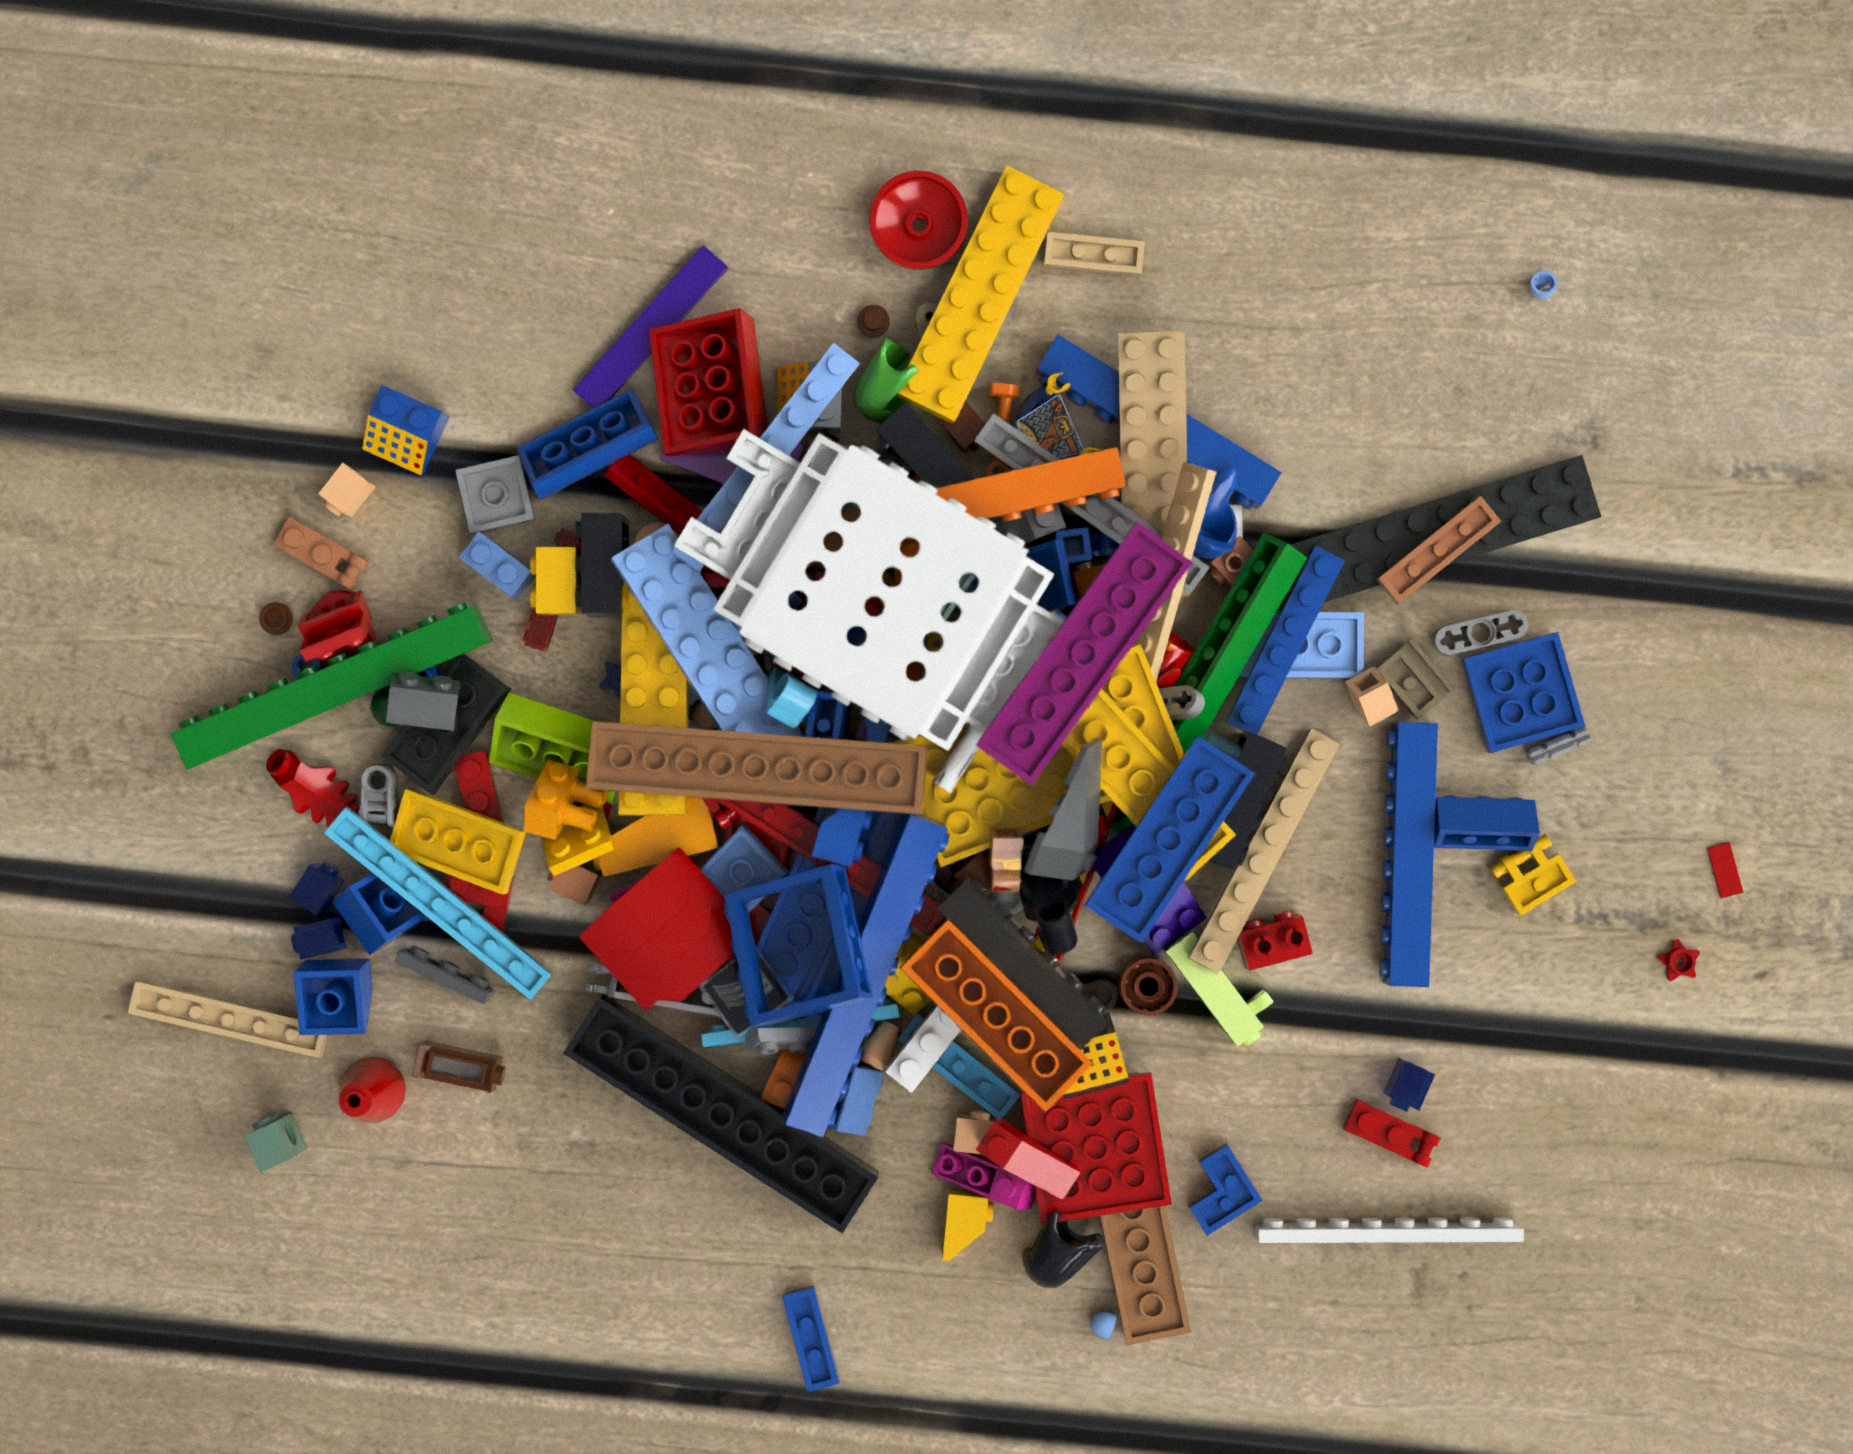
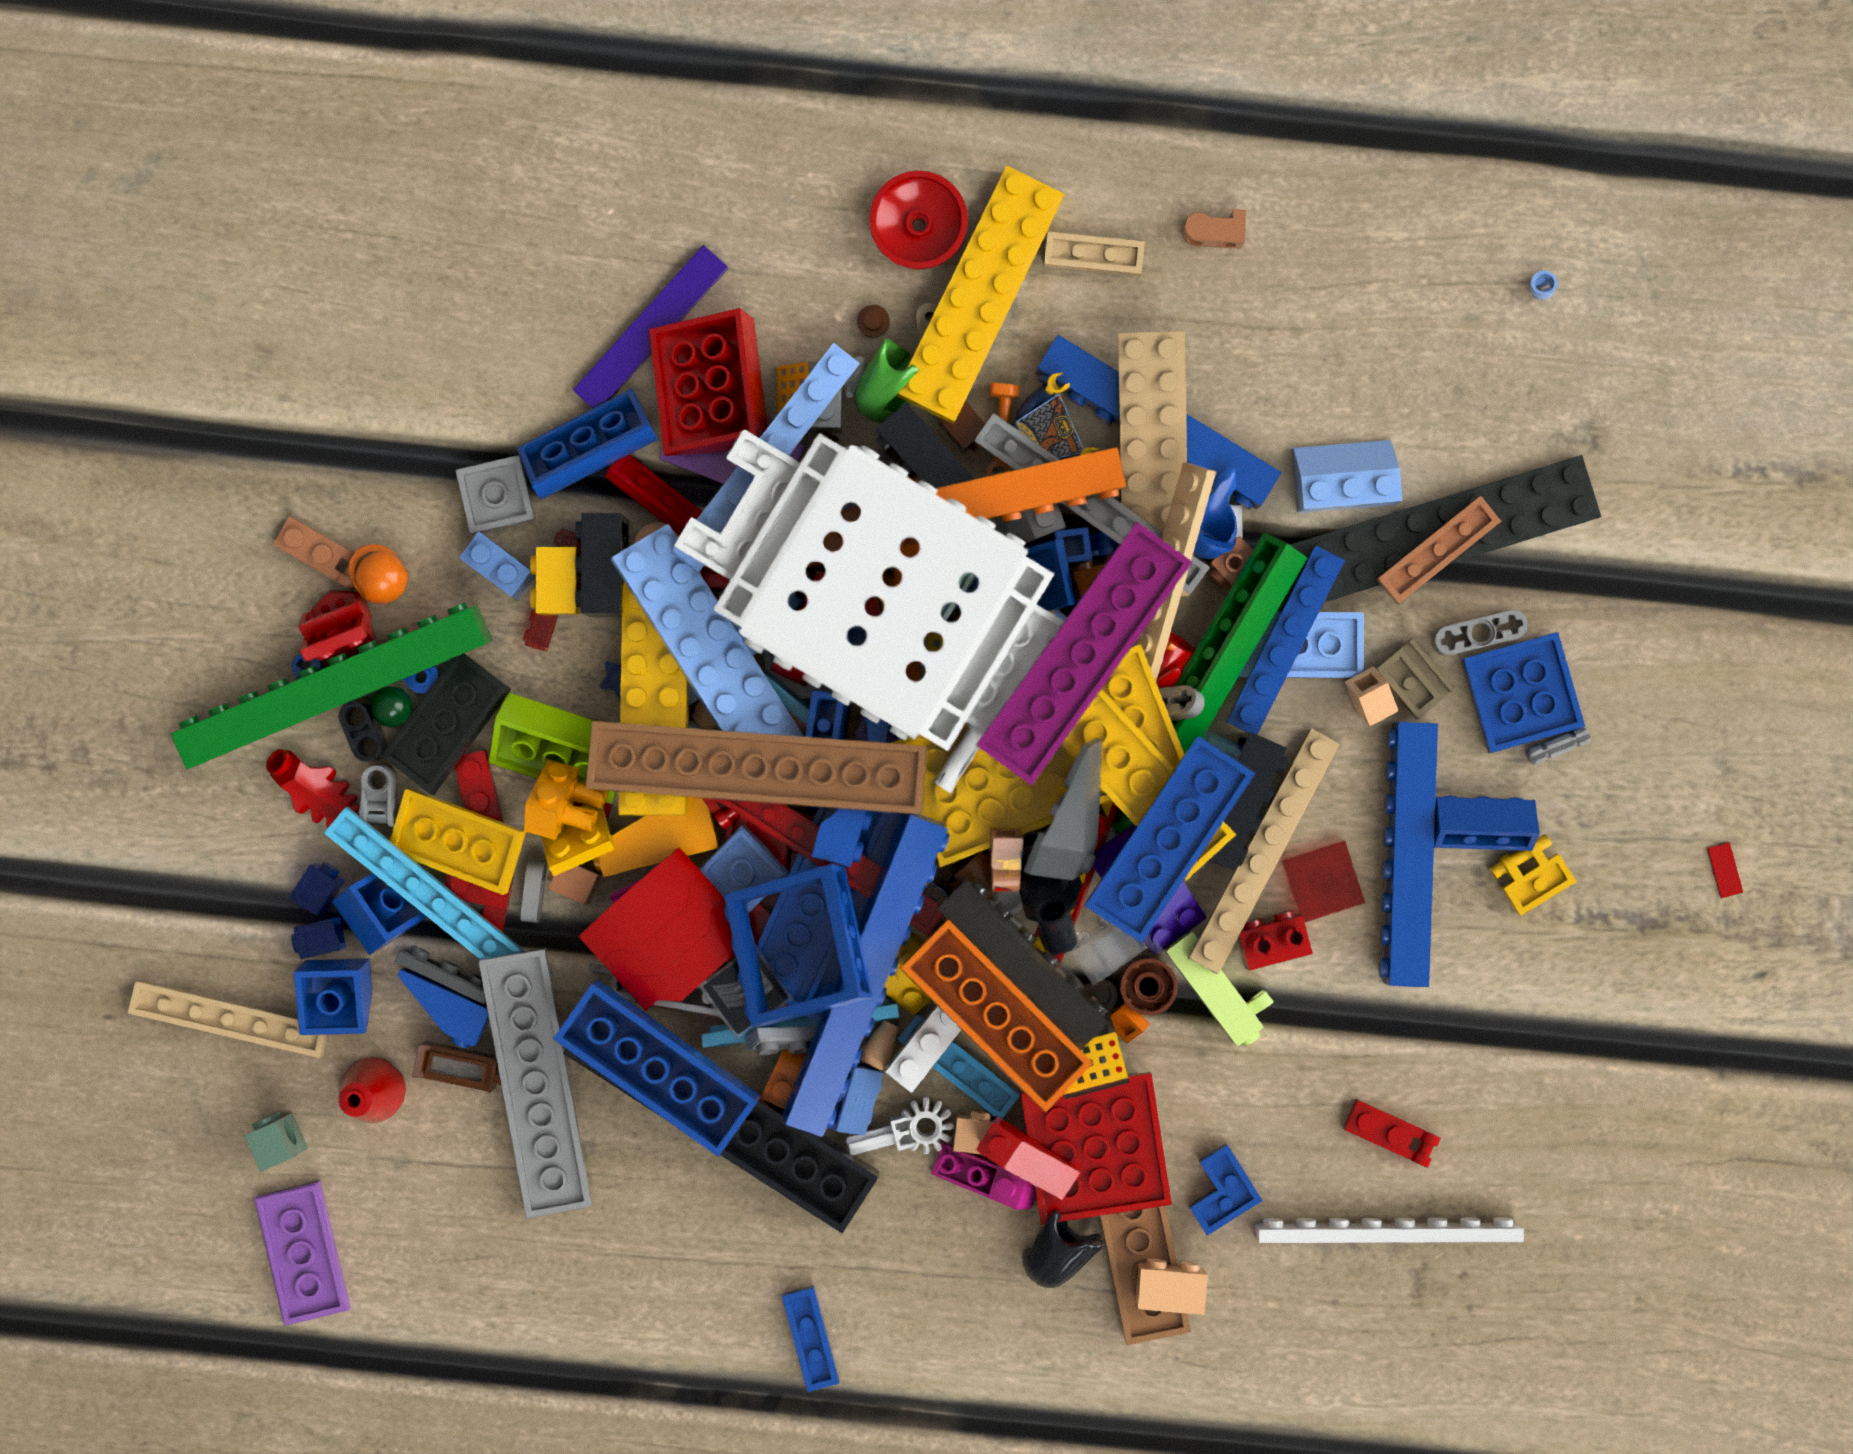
reddish brown plate [259,602,293,635] -> none
light nougat brick [318,463,376,517] -> none
blue slope [362,385,449,476] -> none
dark grey brick [386,671,460,731] -> none
medium azure plate [766,667,817,729] -> none
yellow slope [942,1189,994,1261] -> none
light blue hinge [1091,1311,1117,1341] -> none
clear blue brick [1383,1057,1435,1112] -> none
red plate [1658,939,1700,981] -> none
none -> medium lavender tile [254,1180,351,1326]
none -> black beam [338,701,388,762]
none -> orange helmet [349,544,409,605]
none -> blue slope [398,967,490,1048]
none -> light grey plate [479,947,592,1218]
none -> light grey beam [521,860,547,923]
none -> blue brick [553,980,761,1157]
none -> white piece [843,356,866,398]
none -> white gear [846,1097,954,1155]
none -> clear brick [1069,917,1148,985]
none -> orange plate [1104,1002,1150,1044]
none -> light nougat brick [1135,1258,1208,1315]
none -> nougat leg [1182,209,1246,249]
none -> clear red tile [1281,840,1365,922]
none -> light blue slope [1292,440,1402,513]

